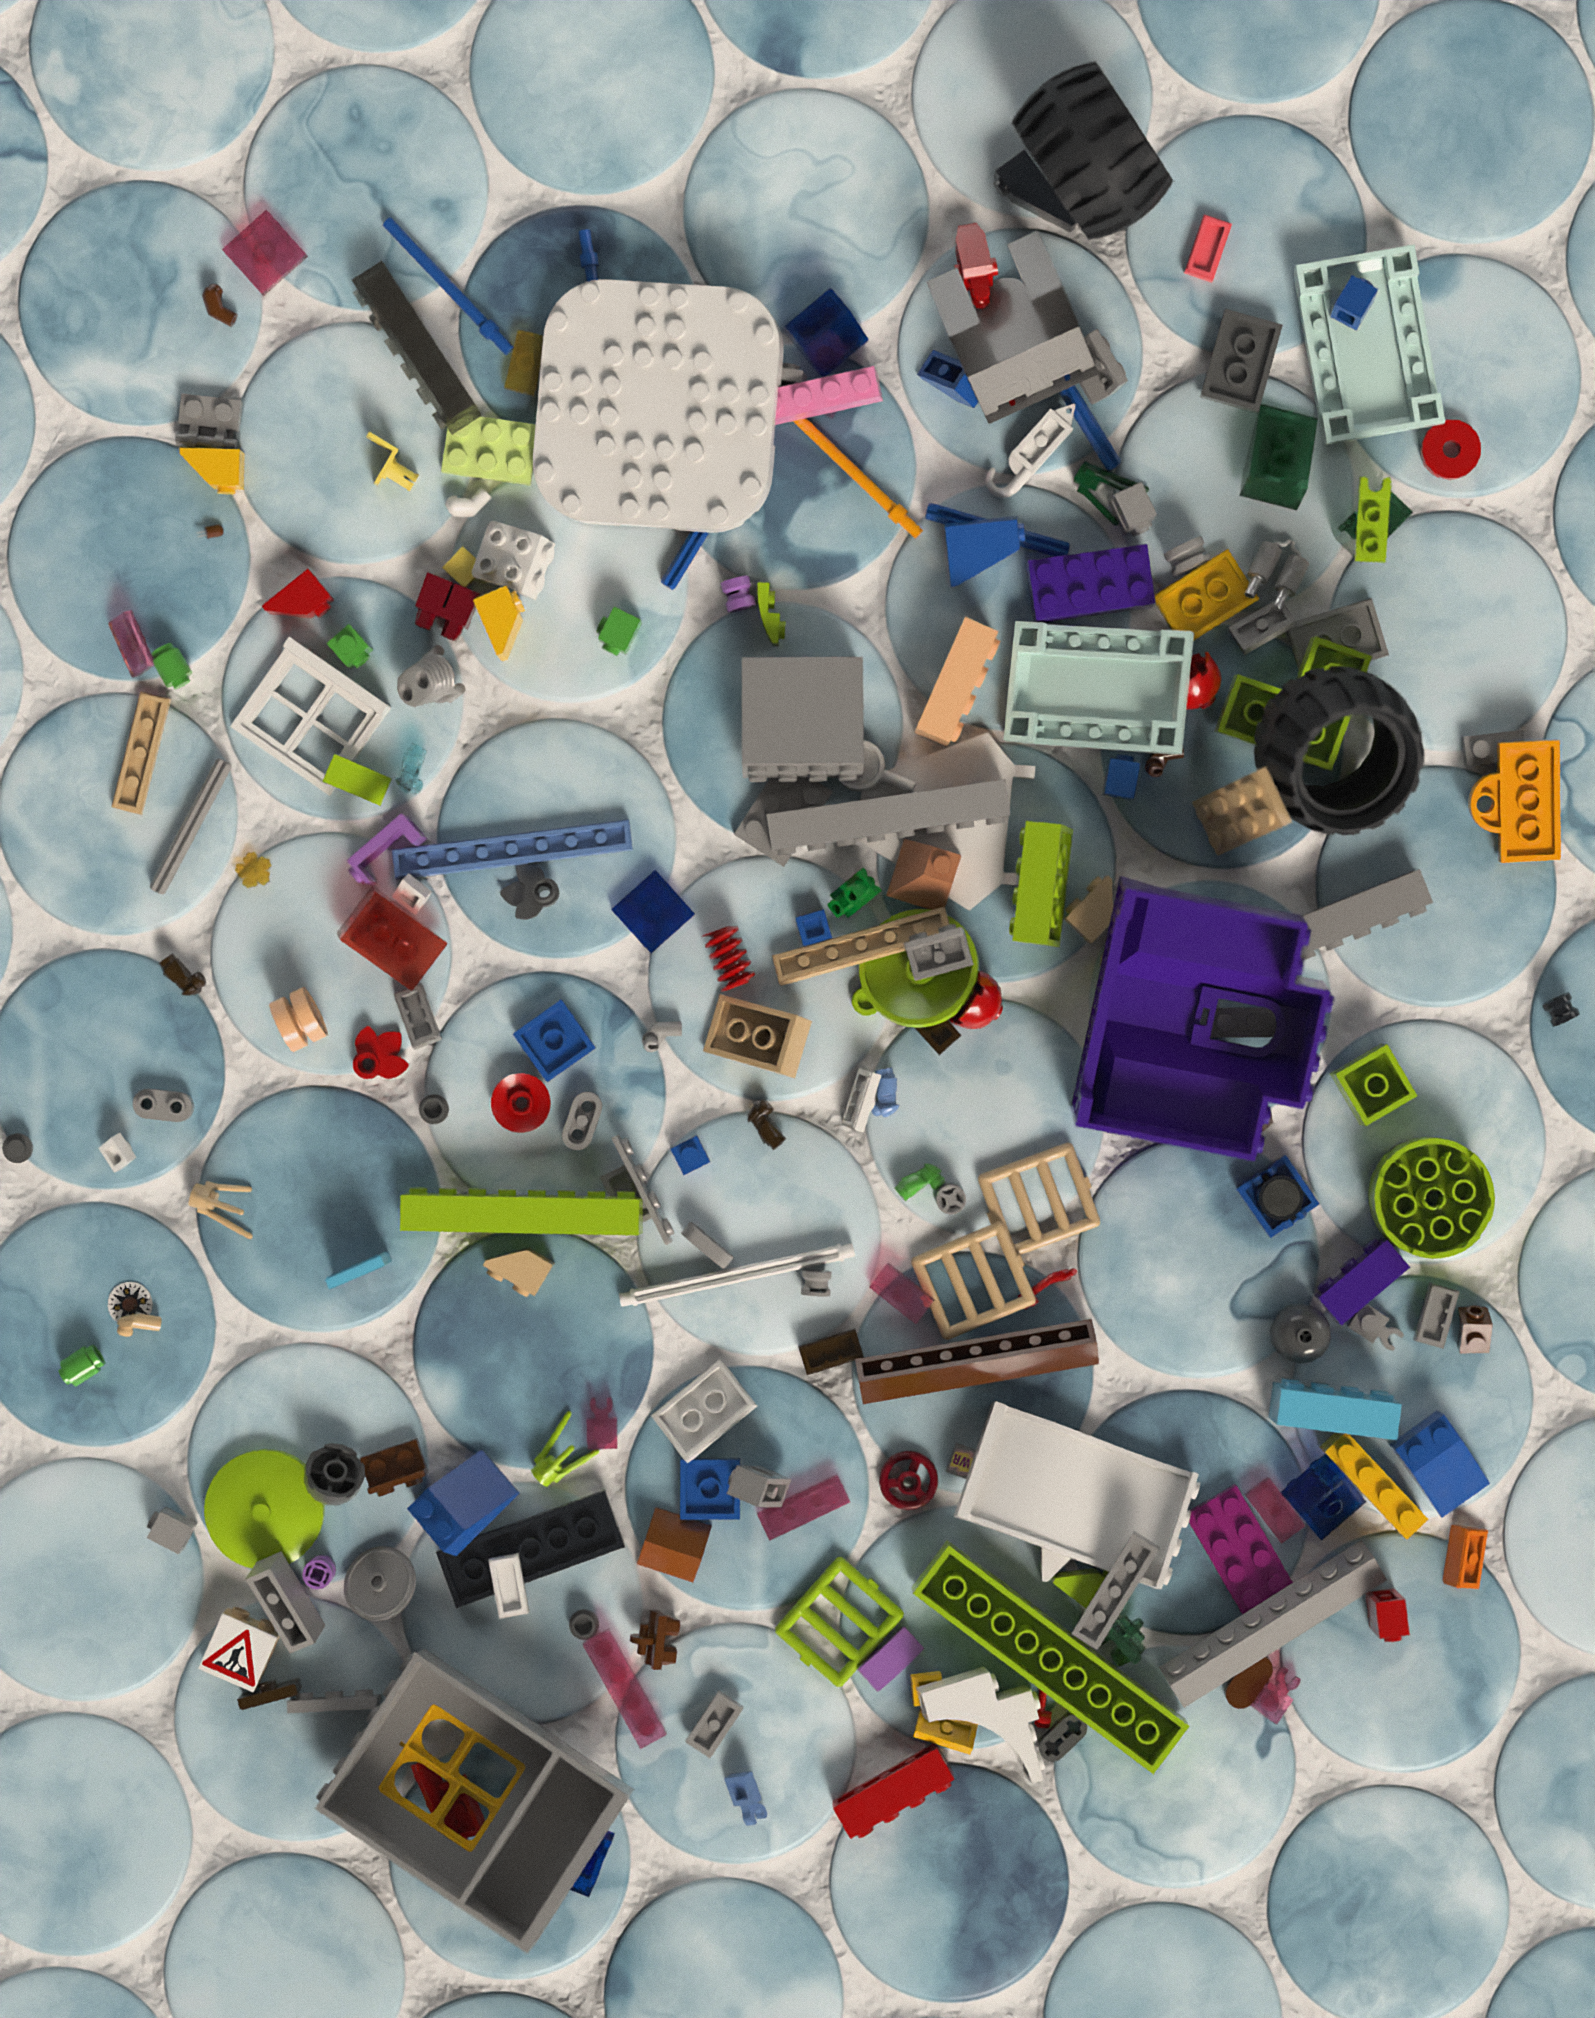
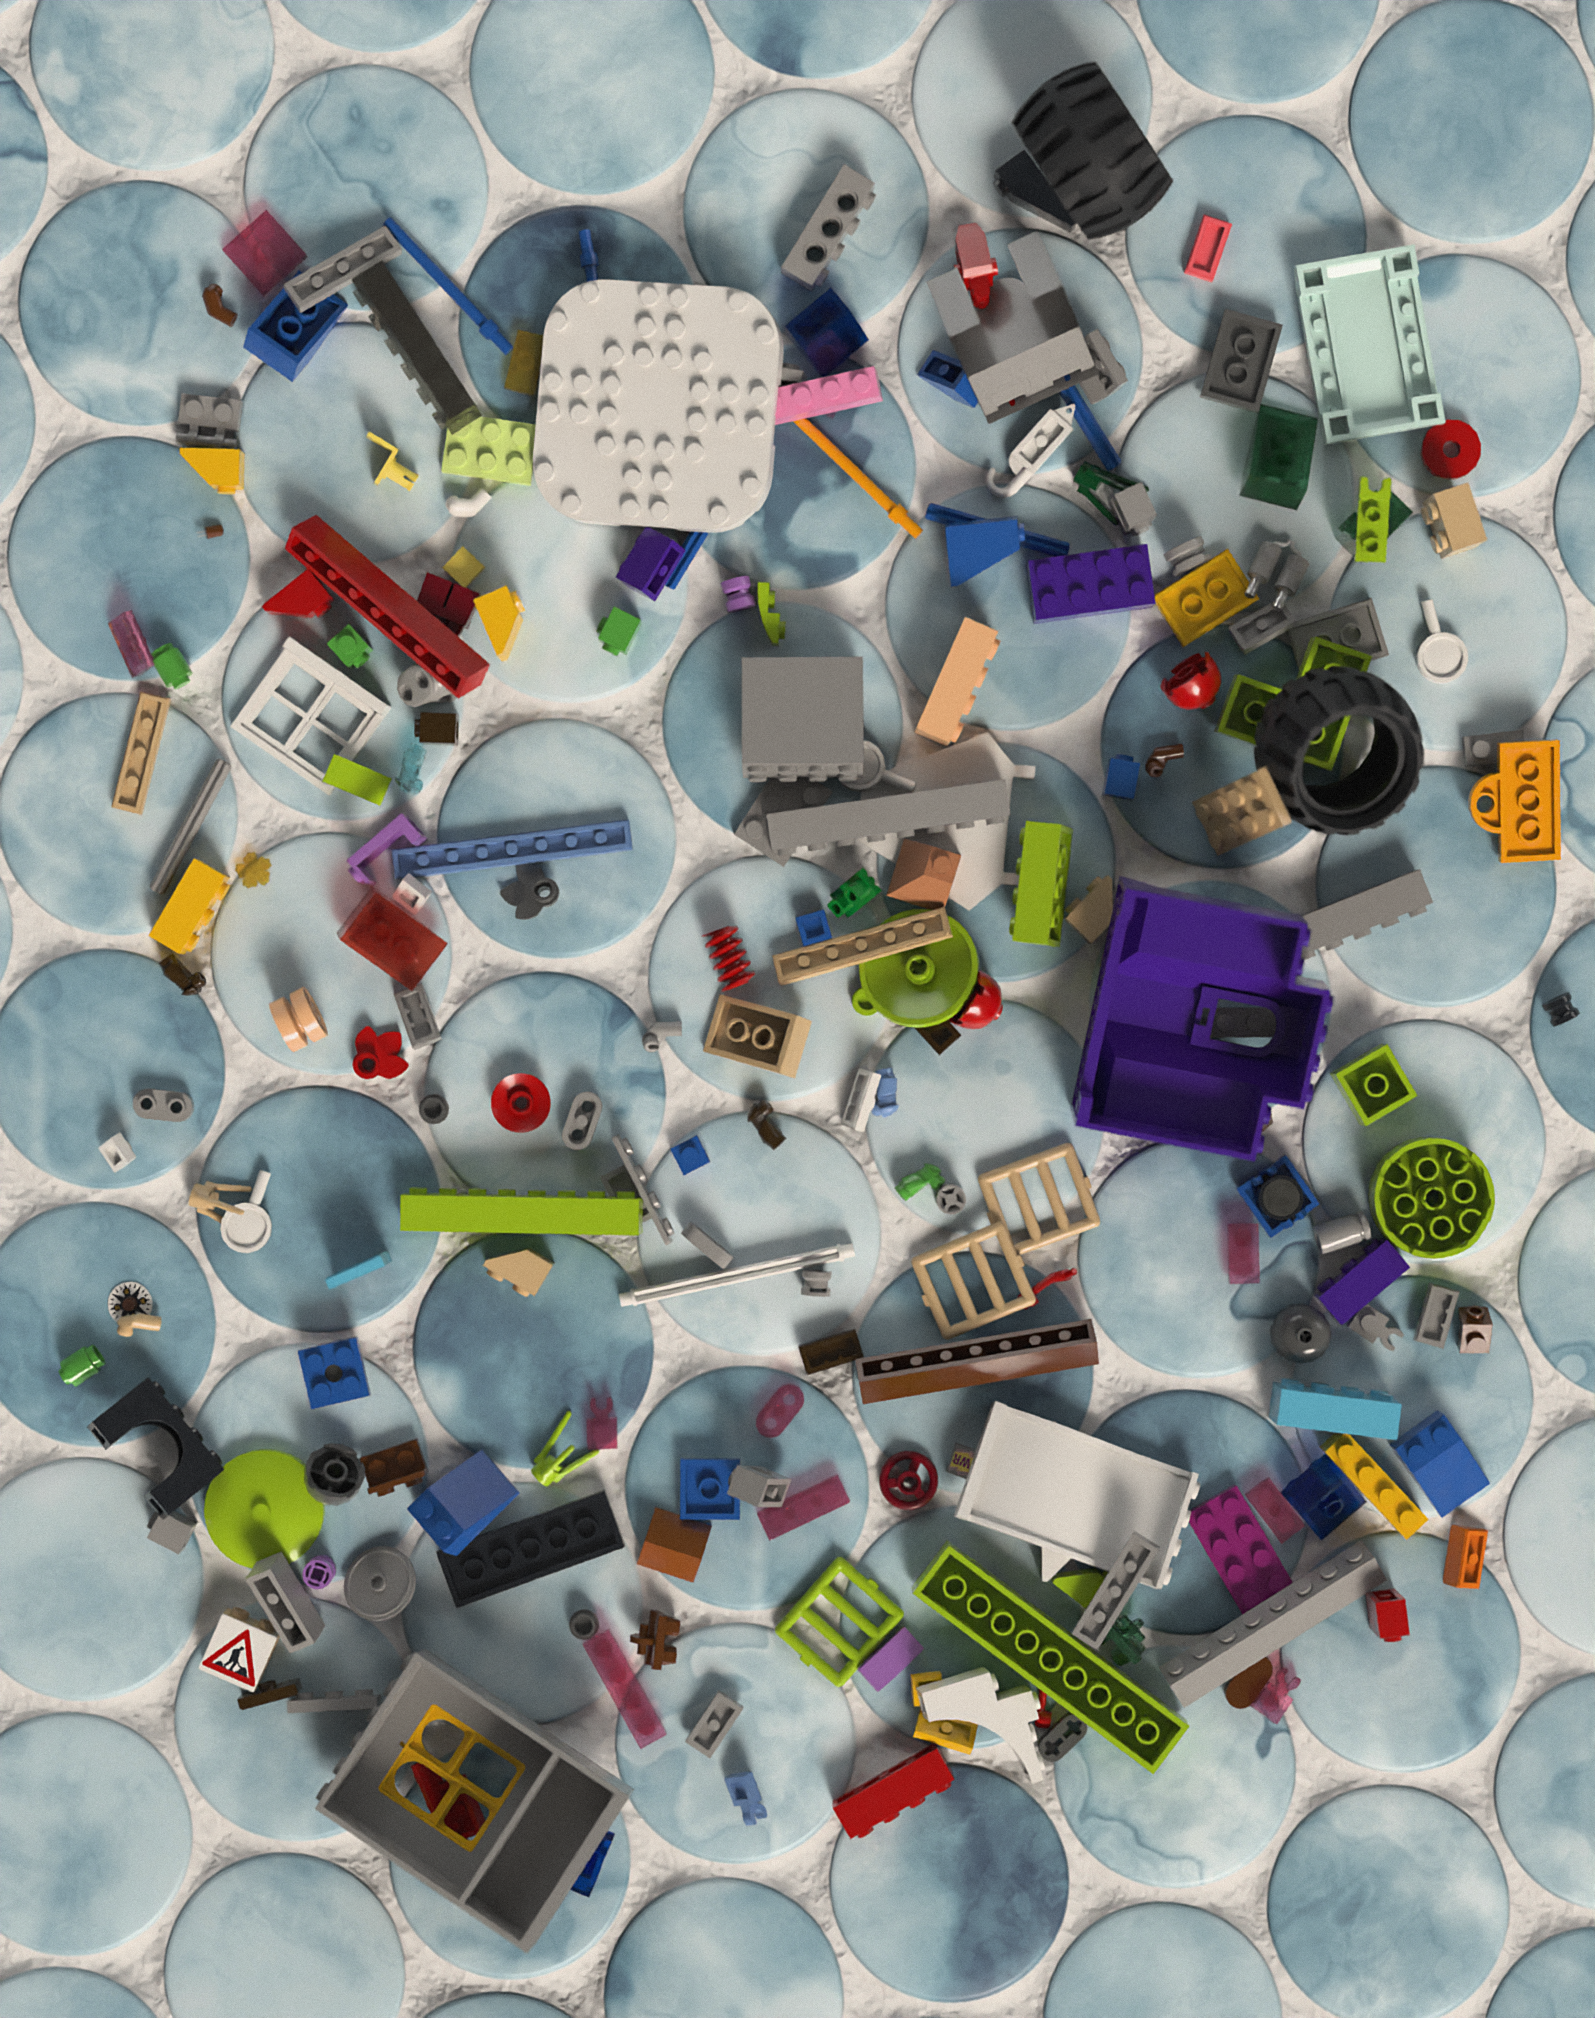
dark grey plate [2,1133,33,1163] -> none
white bracket [472,521,555,600] -> none
white tile [488,1553,530,1619] -> none
blue plate [513,999,596,1082] -> none
clear blue plate [611,870,695,954] -> none
white tile [651,1359,757,1463] -> none
clear pink plate [869,1263,935,1324] -> none
light grey bracket [903,924,974,981] -> none
light aqua slope [1003,621,1194,754] -> none
blue brick [1330,275,1378,331] -> none
none -> black arch [87,1377,224,1520]
none -> yellow brick [148,858,230,954]
none -> white piece [220,1170,272,1253]
none -> blue slope [243,270,348,382]
none -> light grey plate [284,225,402,313]
none -> red brick [285,515,490,699]
none -> blue piece [297,1336,371,1410]
none -> dark brown brick [414,712,459,746]
none -> dark purple brick [616,527,686,602]
none -> clear pink plate [756,1383,804,1438]
none -> light grey brick [781,164,876,292]
none -> clear pink plate [1227,1223,1260,1284]
none -> light grey piece [1313,1211,1371,1254]
none -> white piece [1416,599,1468,684]
none -> tan brick [1421,483,1487,559]

